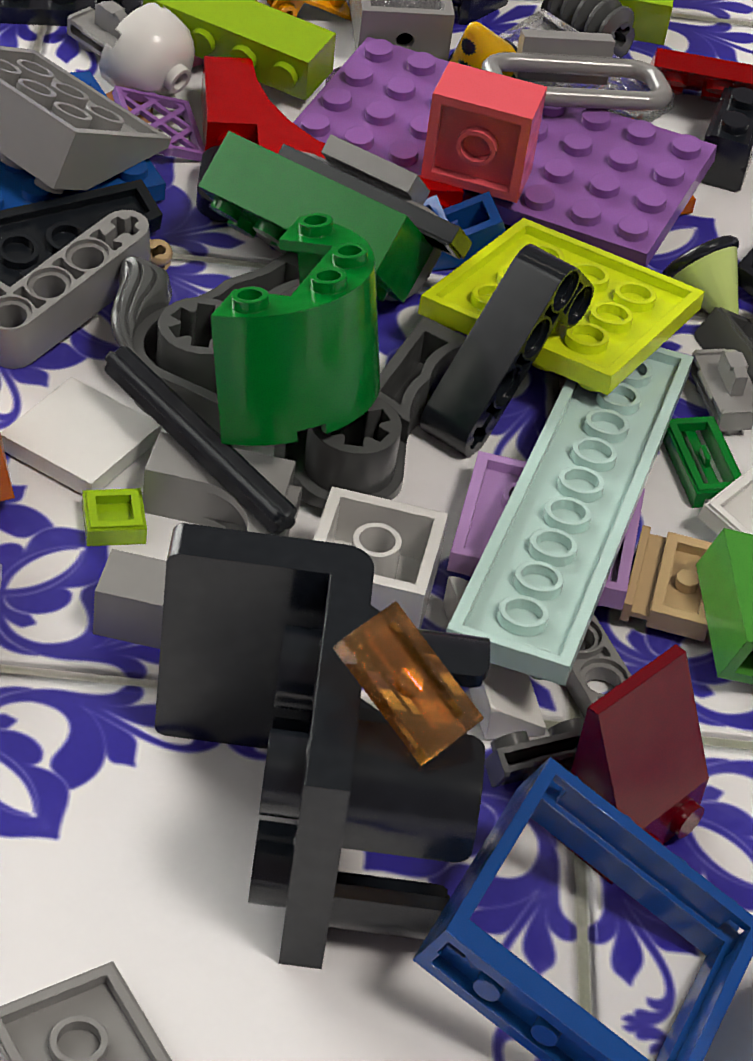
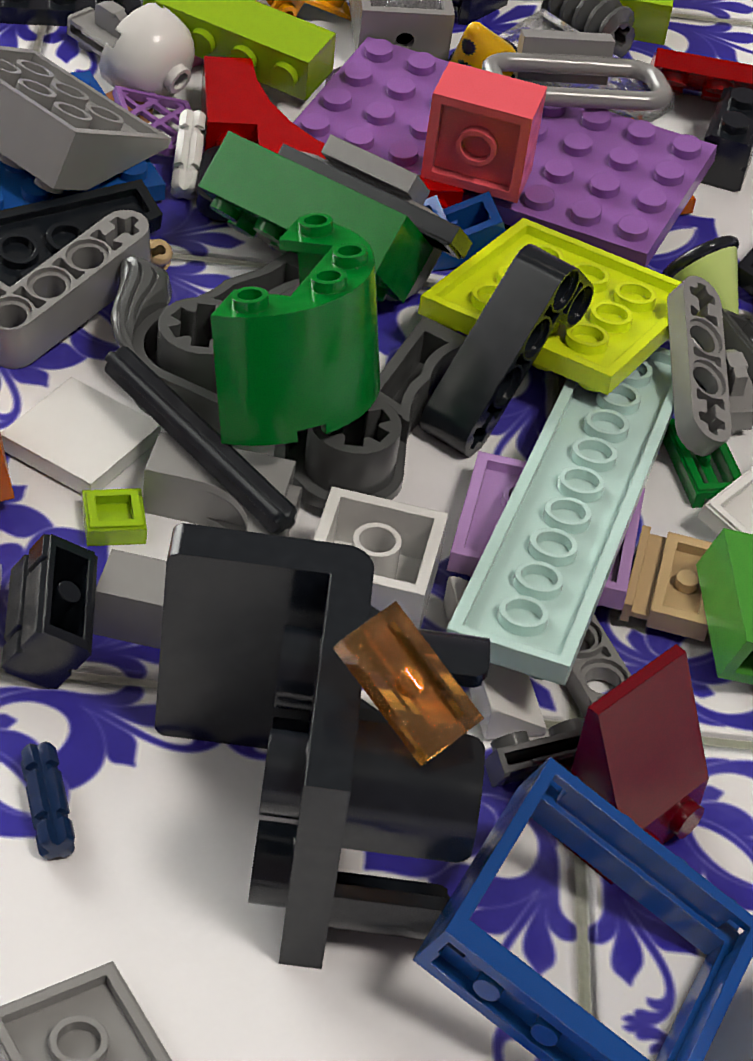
none -> black brick [1,534,98,689]
none -> dark blue axle [21,741,75,860]
none -> white axle [171,109,206,200]
none -> light grey beam [667,276,732,456]

